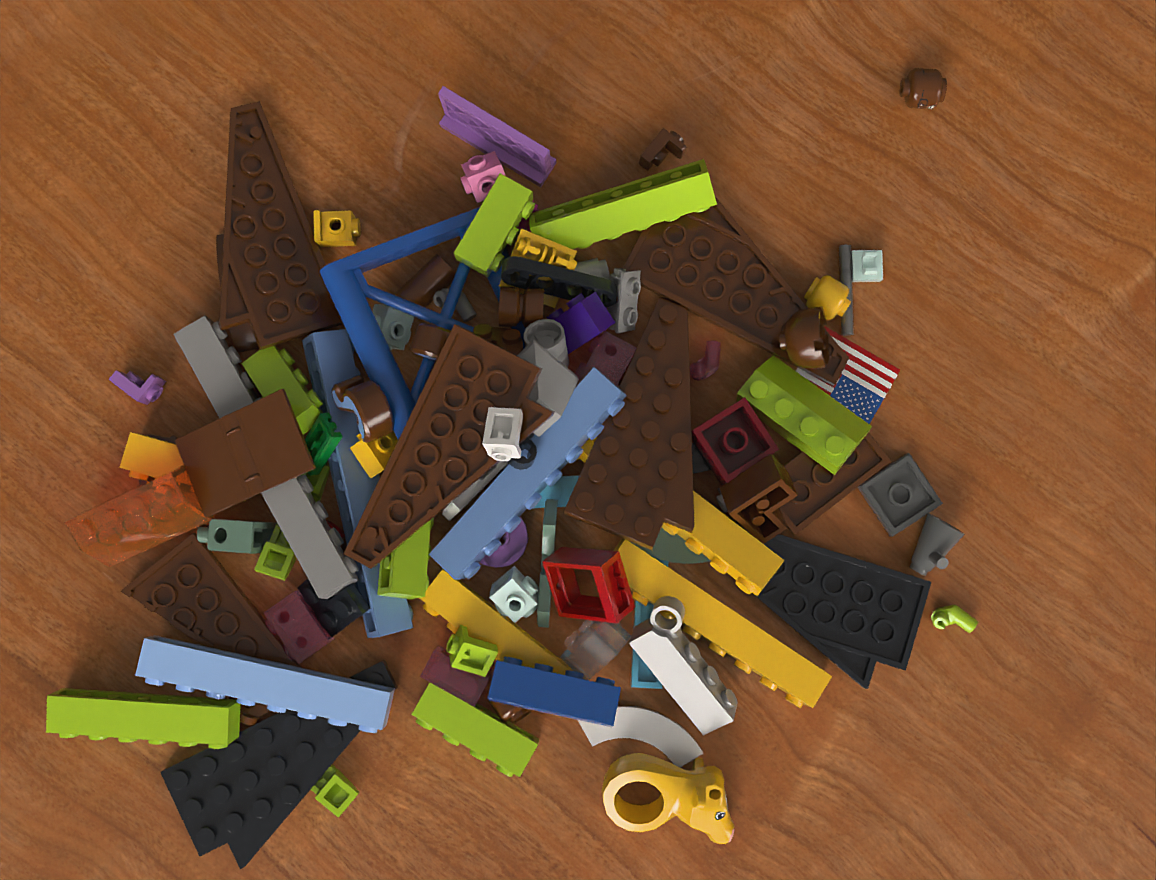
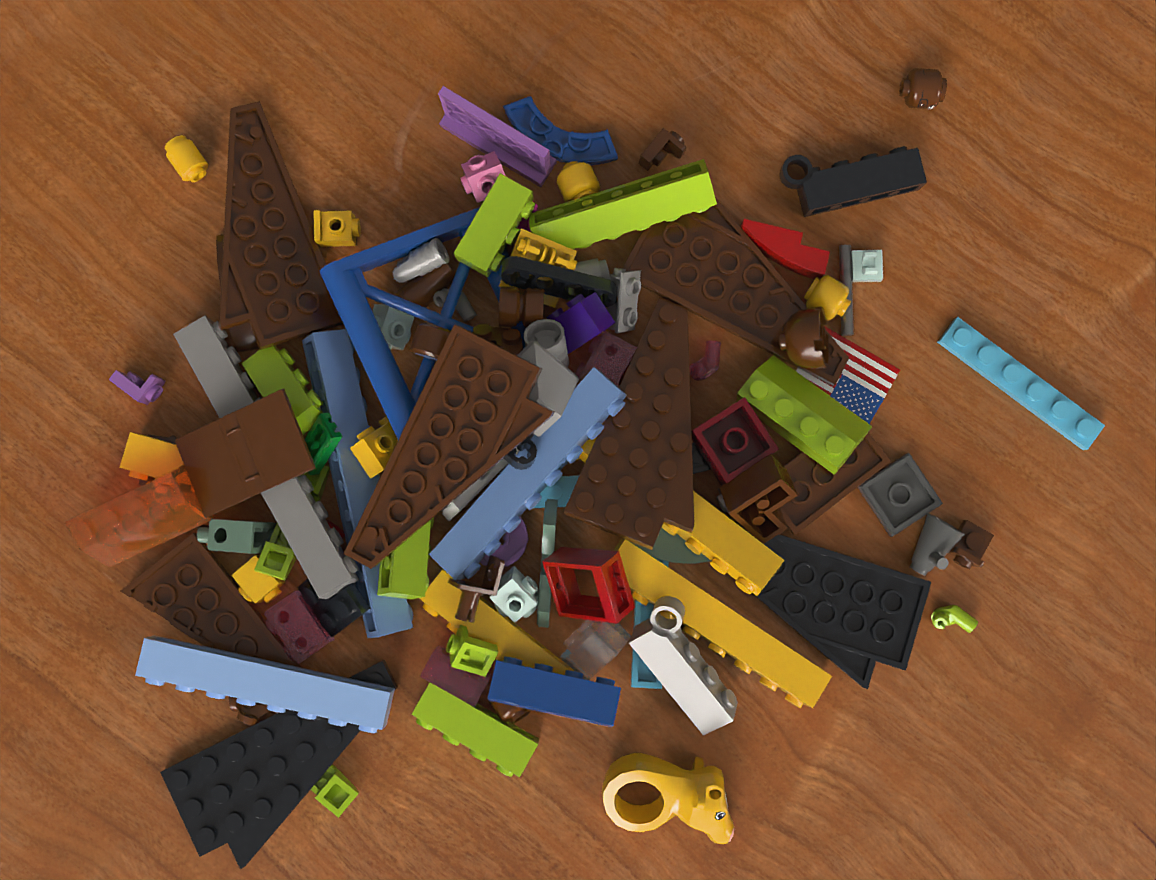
lime brick [46,688,240,749] -> none
reddish brown animal [331,375,394,443] -> none
white bracket [482,407,523,461] -> none
white tile [578,706,703,767] -> none
none -> yellow brick [165,135,208,182]
none -> yellow brick [231,555,286,604]
none -> light grey hinge [392,238,449,283]
none -> reddish brown bracket [448,555,505,623]
none -> blue tile [503,96,618,165]
none -> yellow head [557,161,600,202]
none -> red slope [740,219,830,279]
none -> black hinge [780,146,927,217]
none -> medium azure plate [937,317,1105,450]
none -> reddish brown bracket [948,520,994,570]

